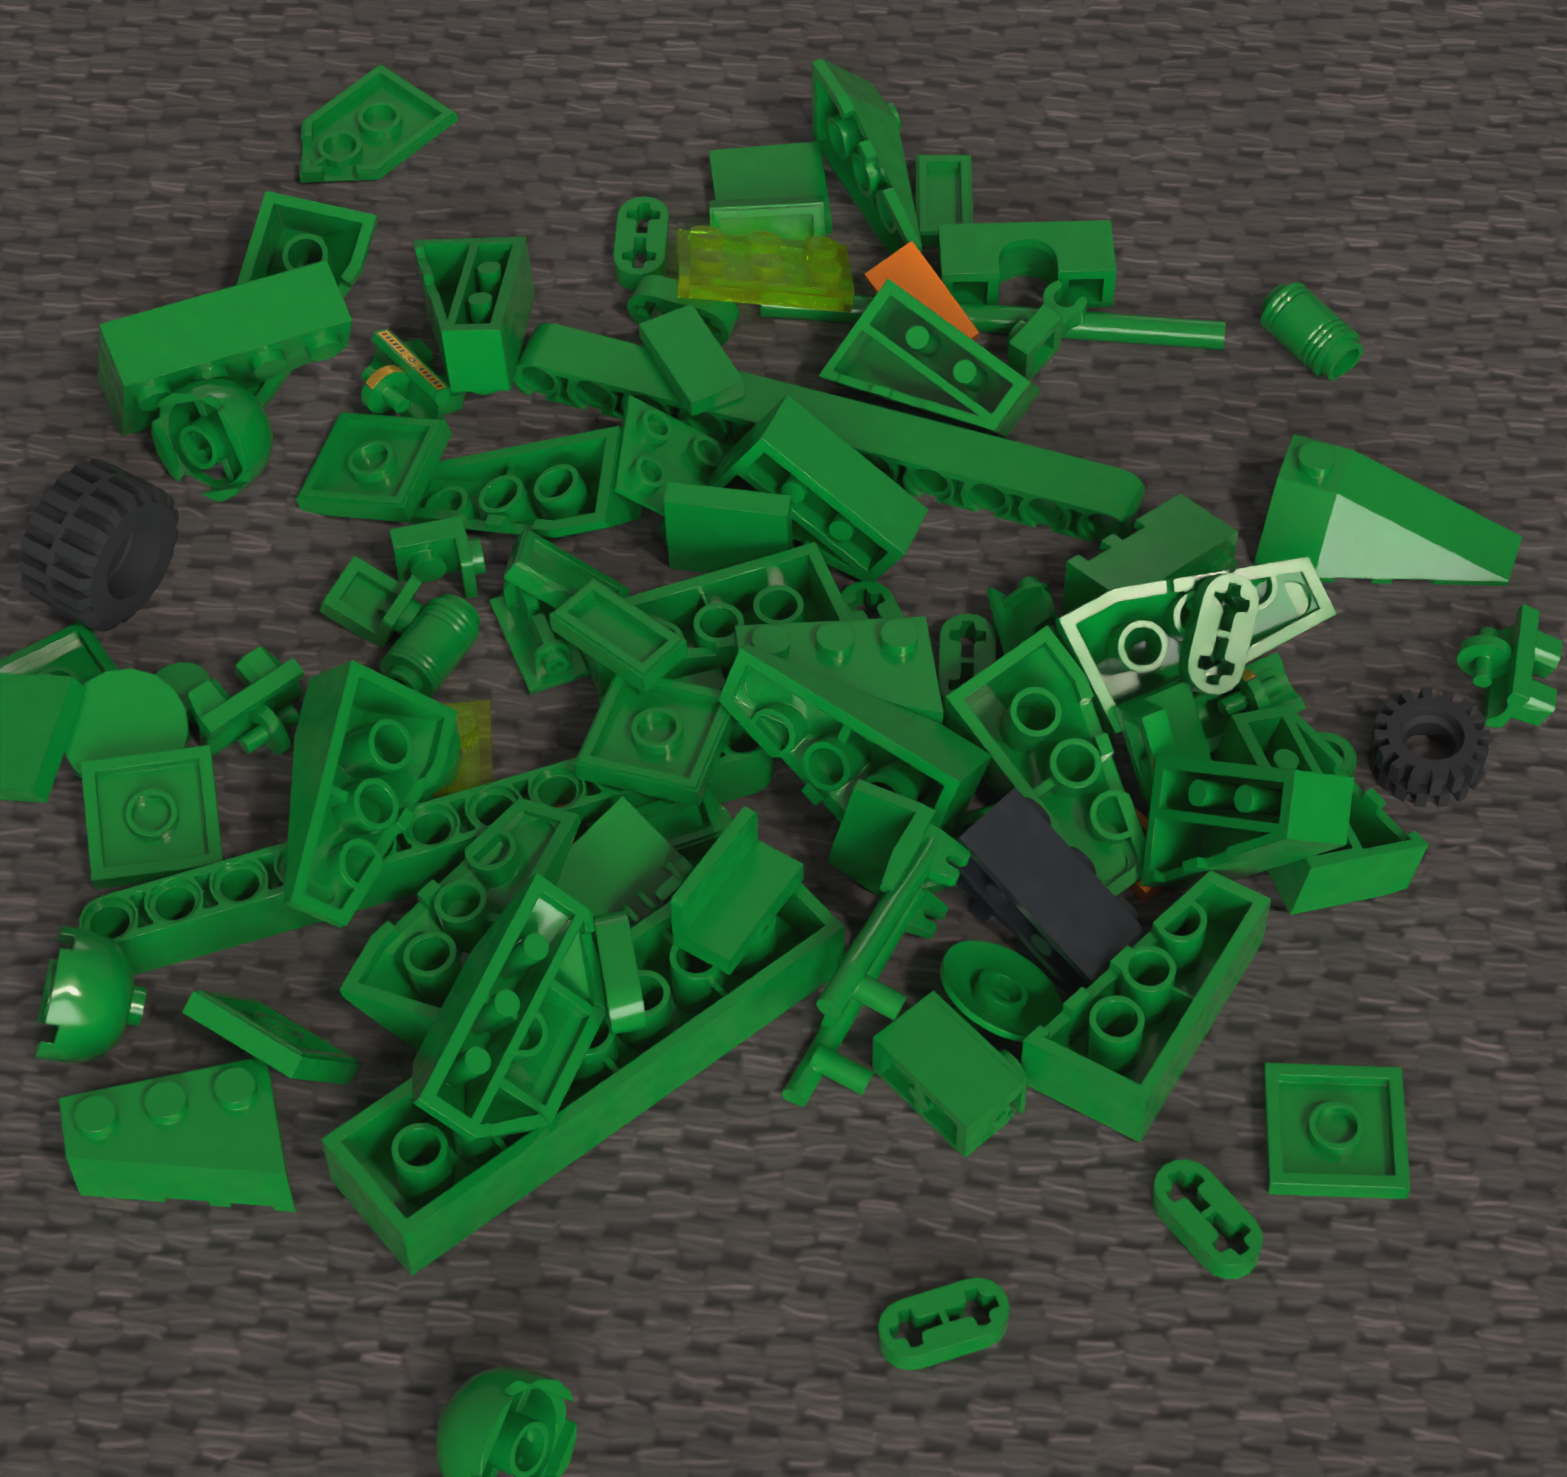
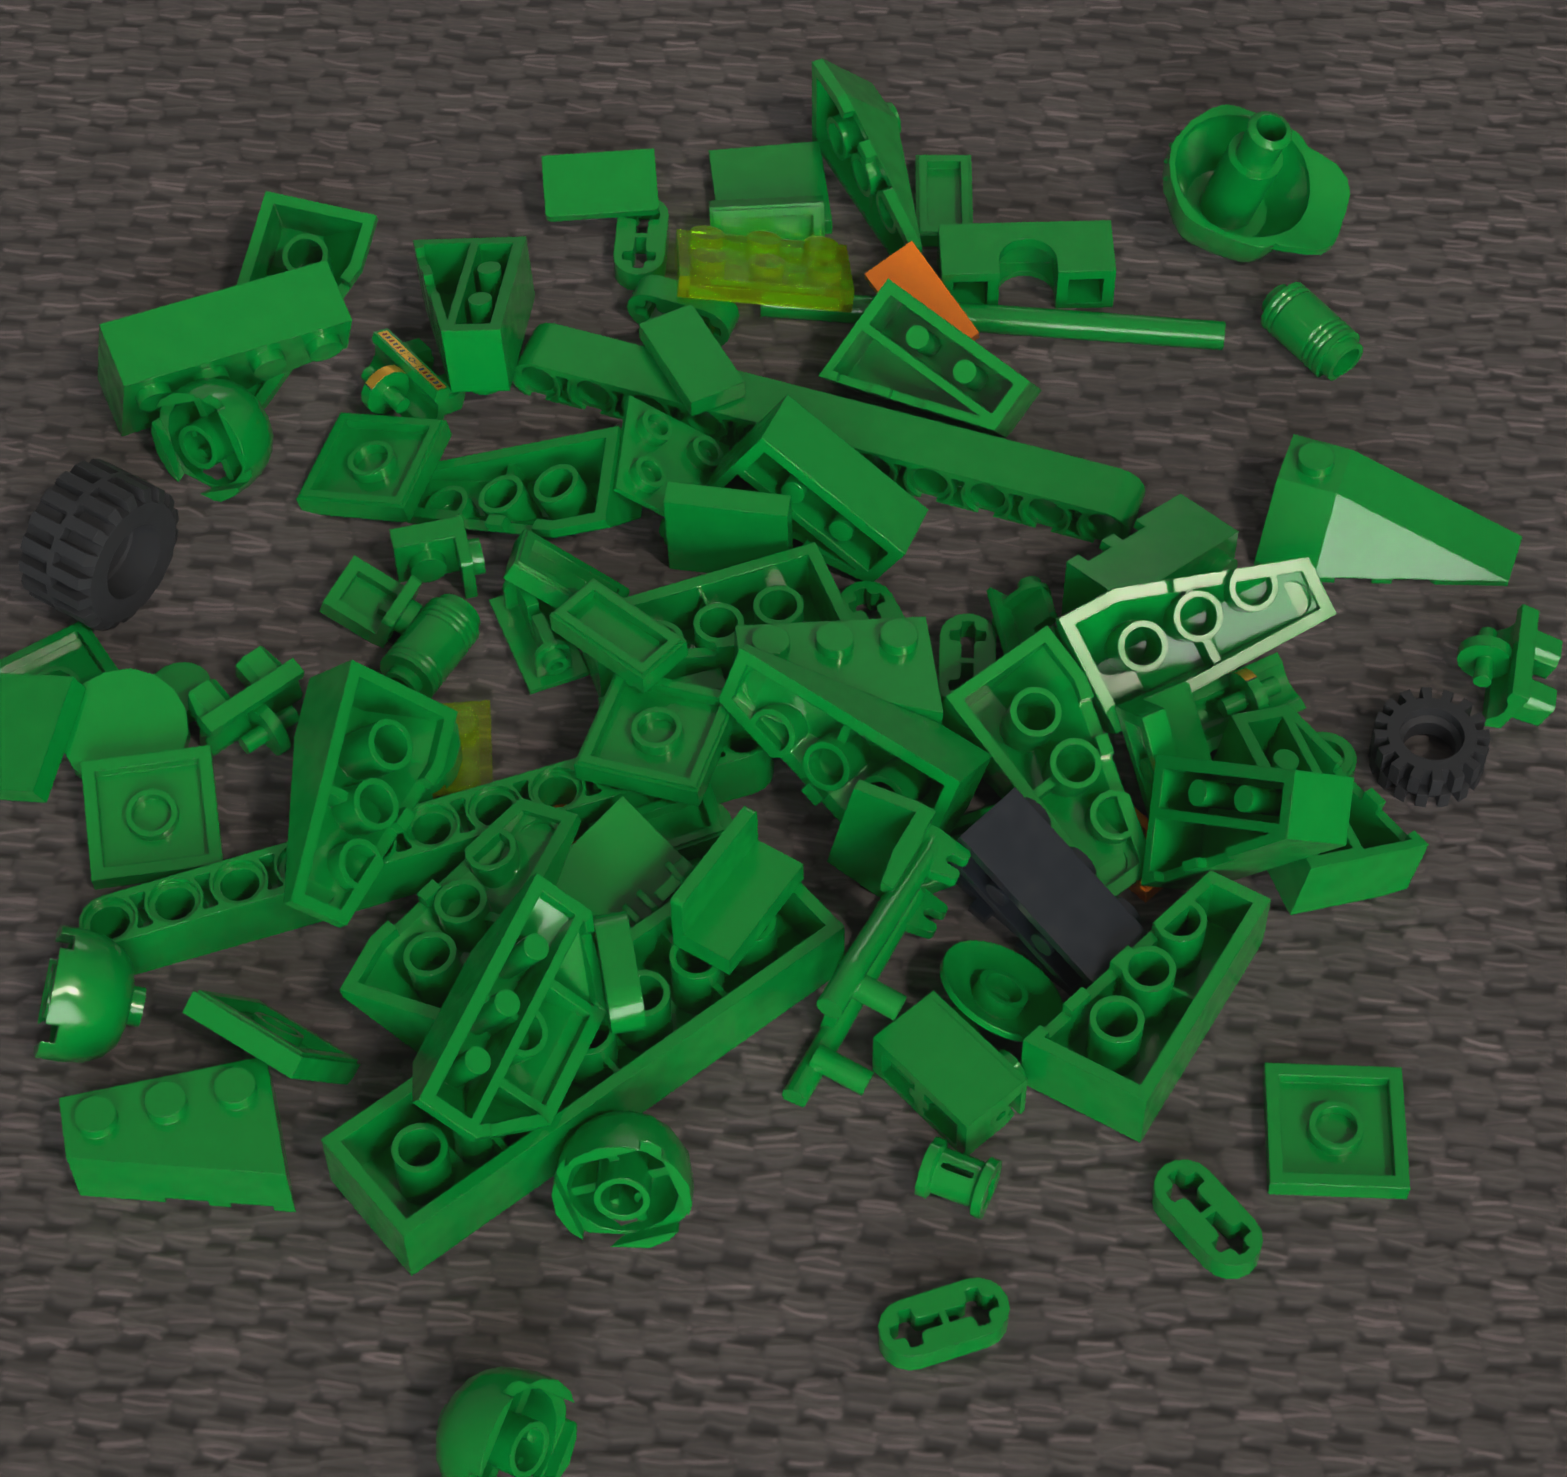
green tile [300,64,458,183] -> none
green plate [1005,280,1087,381] -> none
beam [1179,573,1259,695] -> none
none -> green panel [541,148,659,222]
none -> green cylinder [551,1110,694,1248]
none -> green bush [914,1136,1002,1220]
none -> green piece [1162,104,1350,262]

